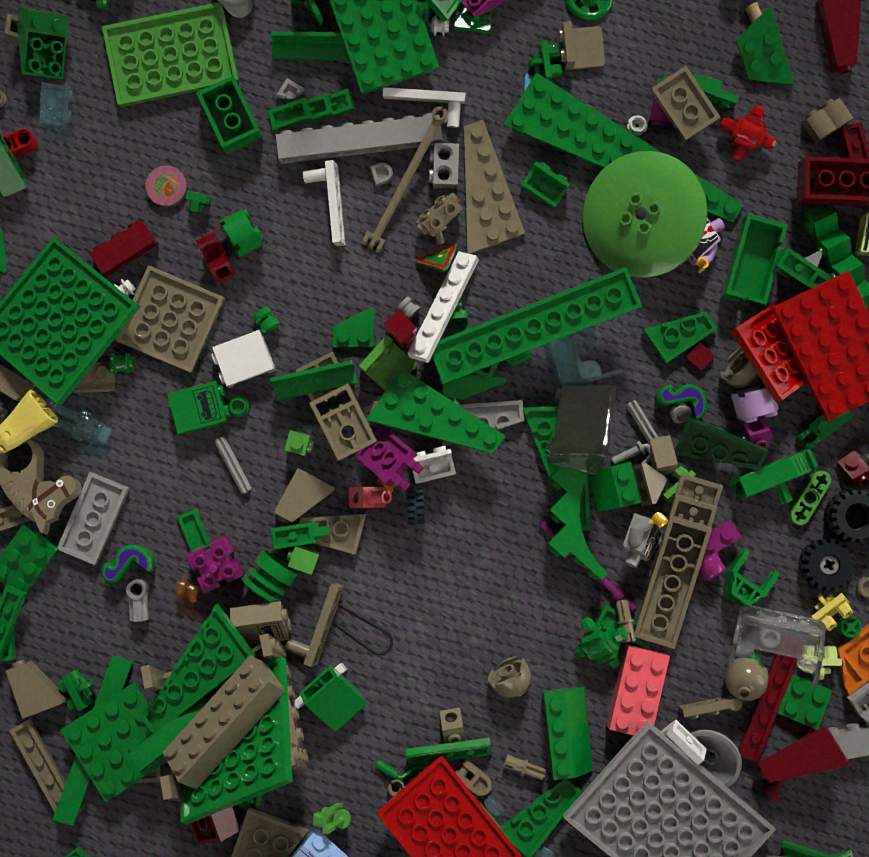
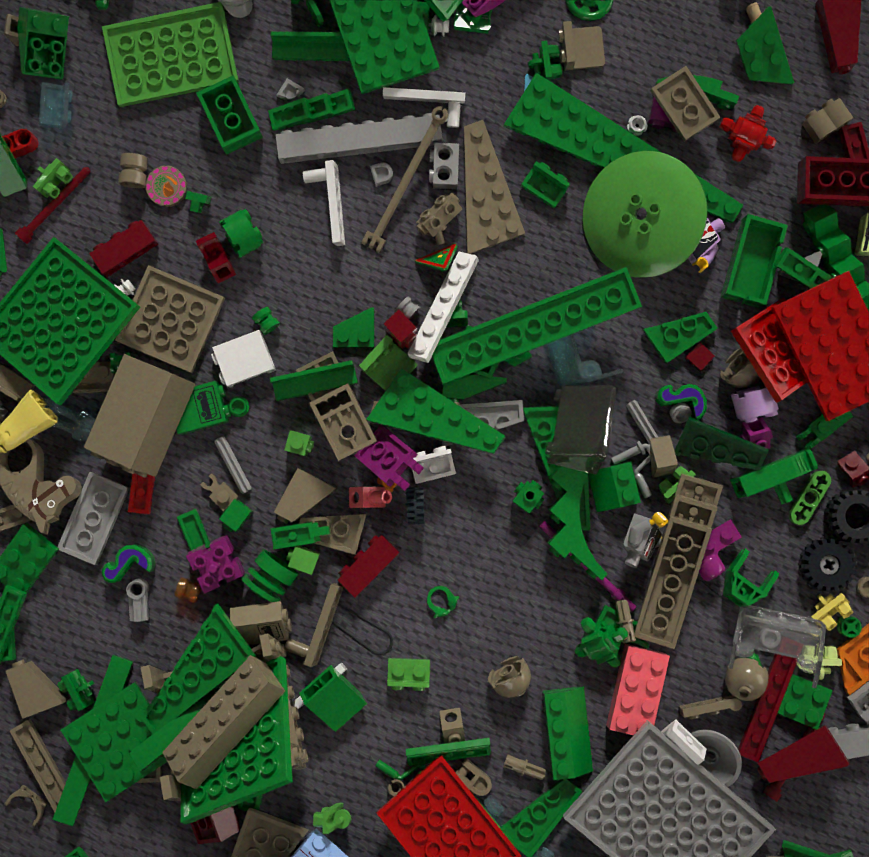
dark tan slope [632,463,668,507] -> none
none -> dark tan cap [4,785,47,827]
none -> dark red piece [15,167,91,244]
none -> bright green hips [33,158,73,199]
none -> dark tan container [84,354,195,477]
none -> dark tan wheel [118,153,148,188]
none -> red plate [128,473,155,514]
none -> dark tan plate [200,473,239,511]
none -> green brick [219,499,253,532]
none -> dark red brick [338,534,400,597]
none -> bright green bracket [387,658,430,691]
none -> green piece [427,585,459,618]
none -> green brick [512,480,544,514]

